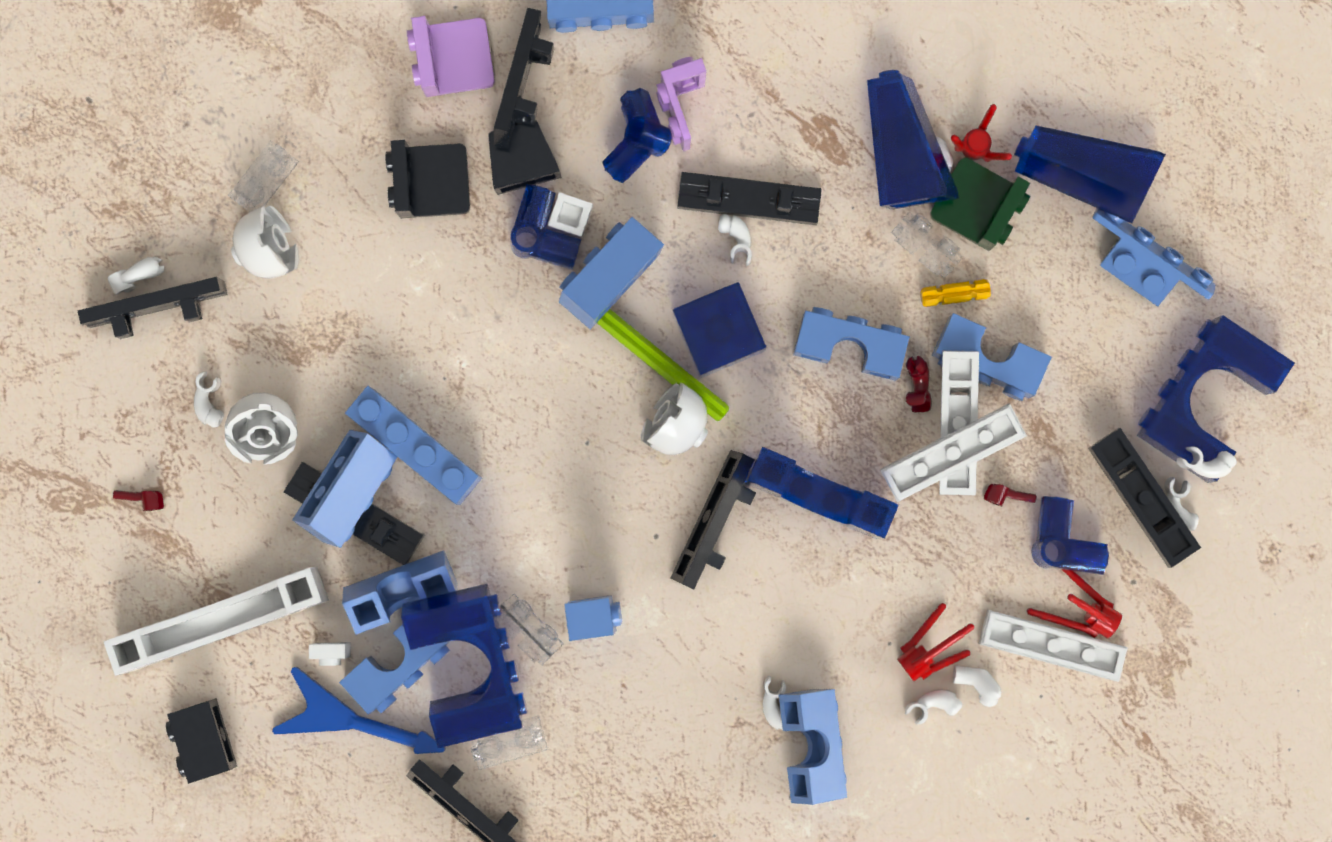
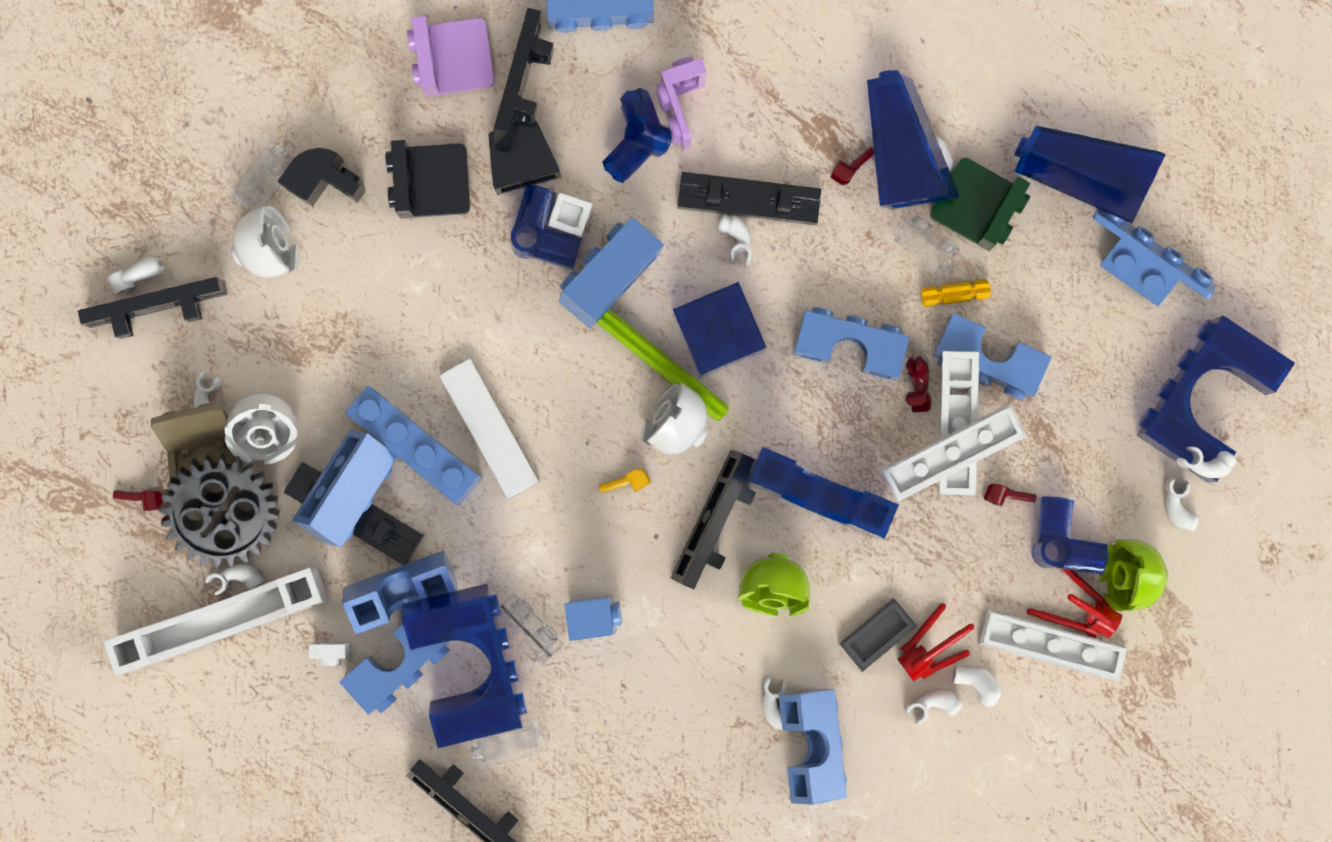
black brick [166,698,237,784] -> none
blue piece [272,667,446,754] -> none
red plant [951,104,1012,162] -> none
black hinge [1088,428,1201,568] -> none
none -> dark tan bracket [150,403,244,479]
none -> black gear [159,453,280,568]
none -> white arm [205,564,264,595]
none -> black brick [277,148,365,207]
none -> white tile [439,358,539,500]
none -> yellow hand [599,469,651,493]
none -> lime cylinder [737,553,810,616]
none -> dark red hand [830,147,876,185]
none -> dark grey tile [839,598,917,672]
none -> lime cylinder [1099,539,1168,611]

